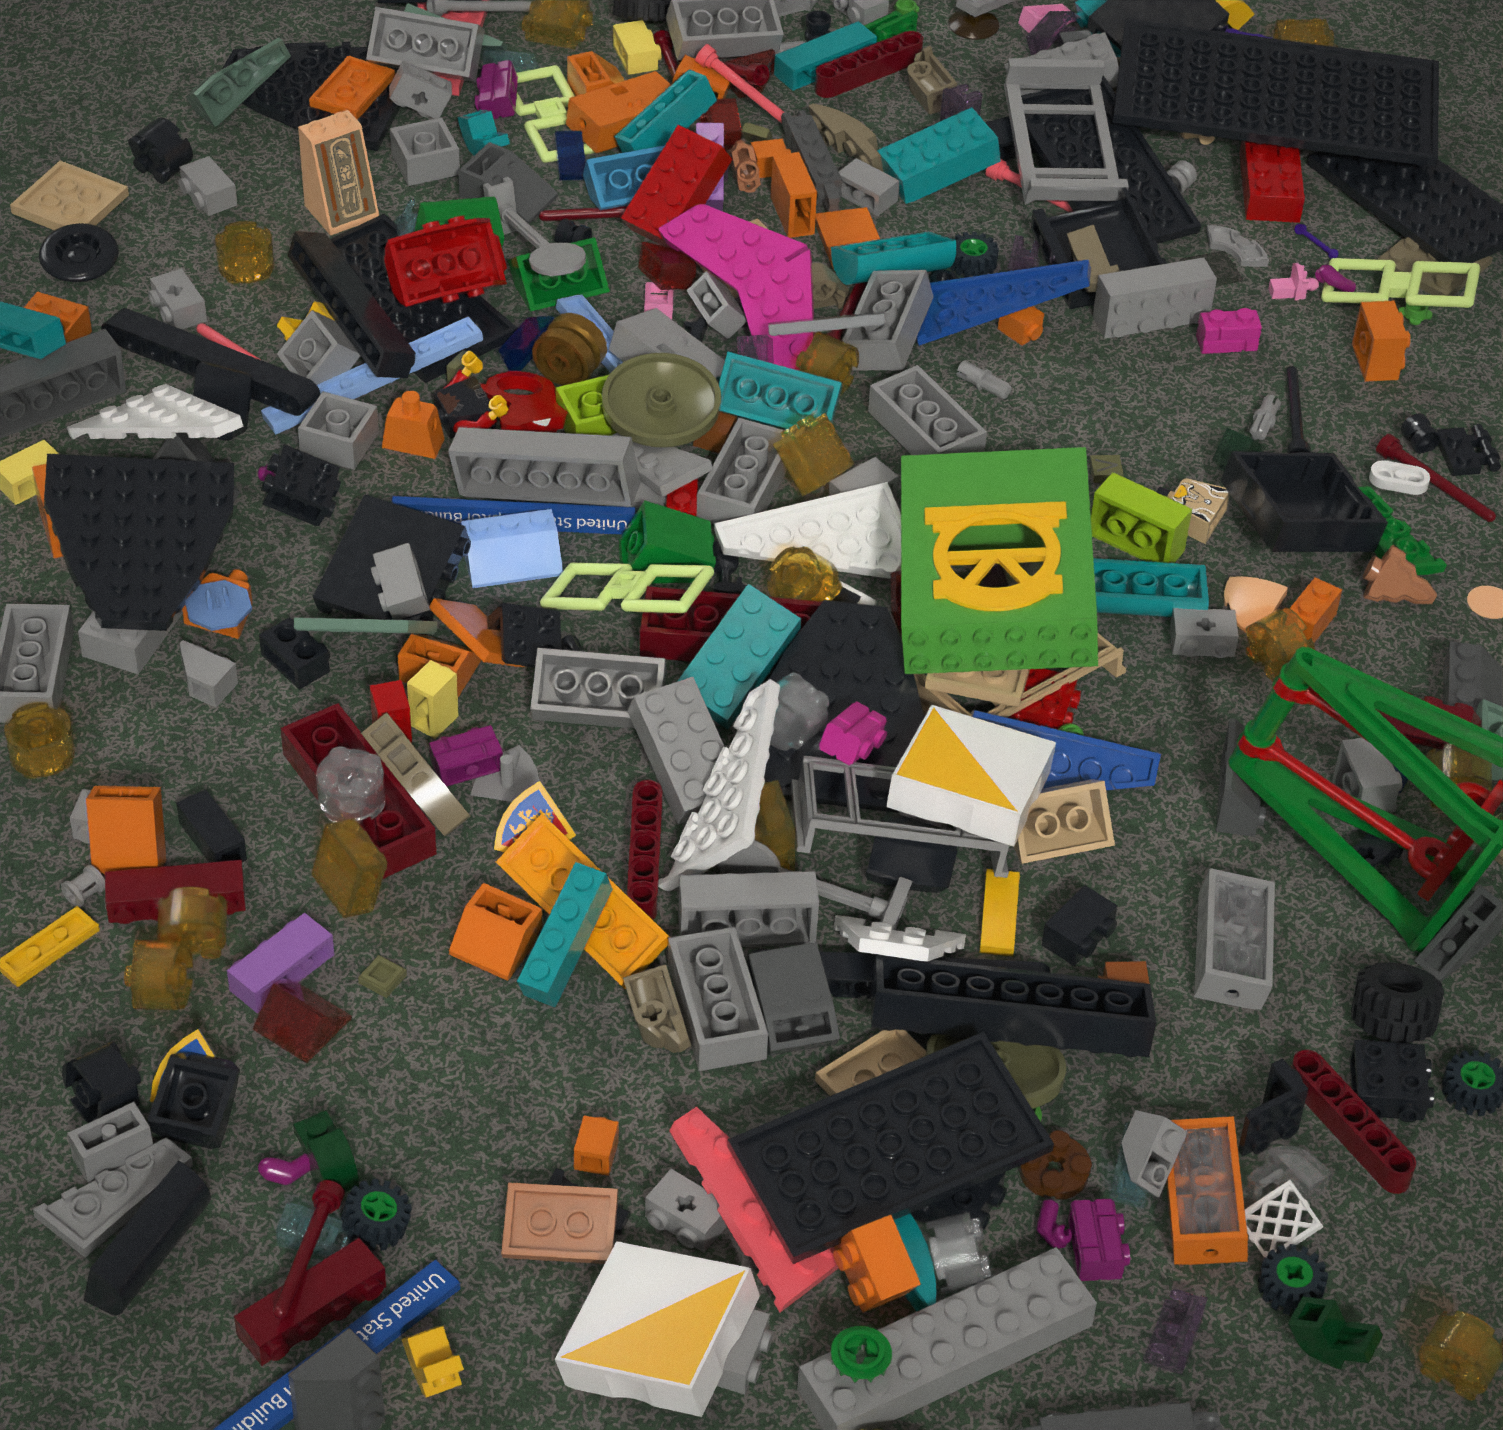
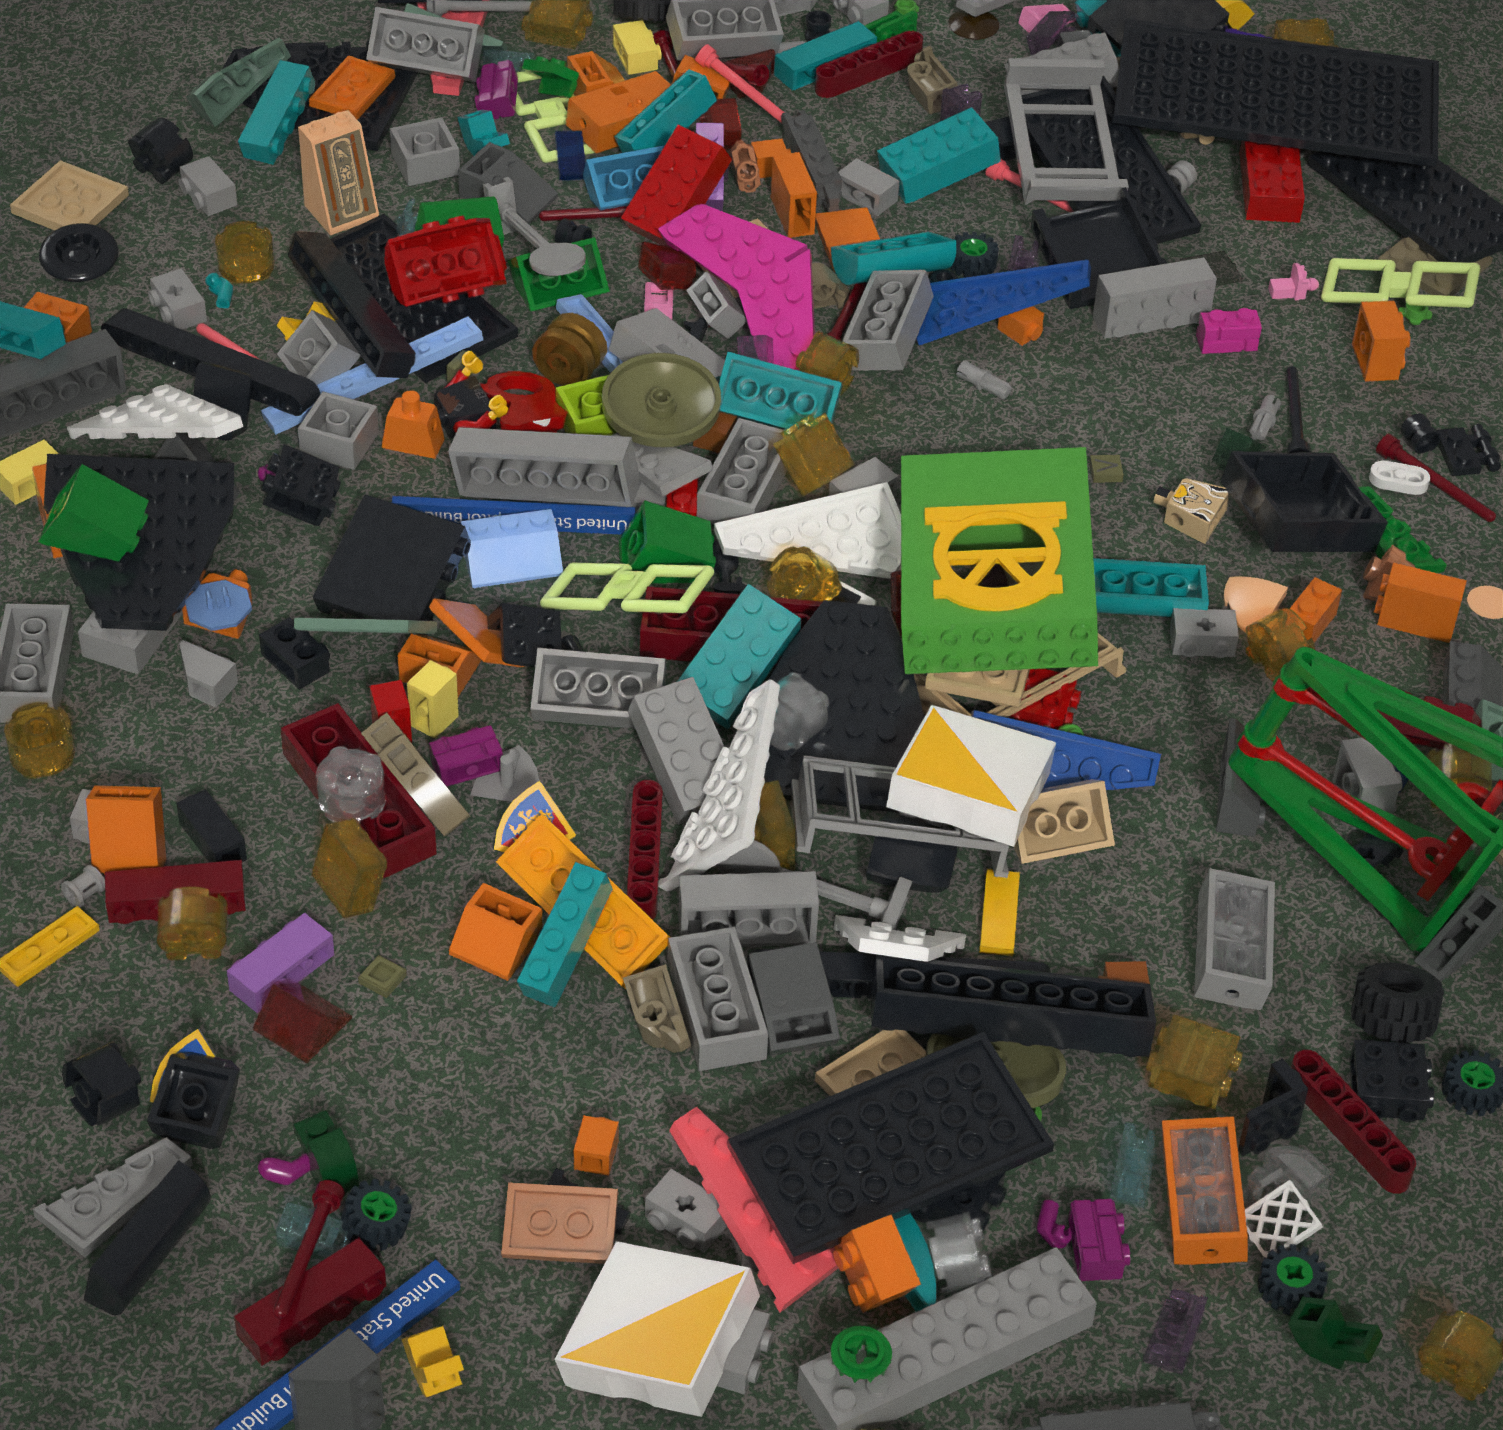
light grey brick [68,1102,153,1184] -> none
clear yellow brick [124,940,193,1011] -> none
light grey brick [371,543,430,620] -> none
light grey brick [389,60,452,119] -> none
clear blue panel [499,316,554,371] -> none
olive tile [742,122,773,142] -> none
tile [768,312,885,336] -> none
dark tan slope [808,103,883,172] -> none
dark pink brick [819,701,887,766] -> none
light grey brick [868,365,987,455] -> none
reddish brown plate [1019,1130,1092,1200] -> none
black brick [1042,885,1118,966] -> none
dark tan piece [1067,225,1119,292] -> none
lime brick [1091,472,1192,563] -> none
light grey slope [1121,1110,1188,1198] -> none
light grey tile [1206,225,1269,267] -> none
dark purple hinge [1295,224,1339,259] -> none
magenta arm [1315,264,1356,292] -> none
none -> green slope [38,464,149,561]
none -> teal arm [205,273,233,308]
none -> teal brick [238,60,315,165]
none -> green bracket [522,56,579,98]
none -> clear yellow brick [1146,1014,1243,1110]
none -> orange brick [1374,563,1467,643]

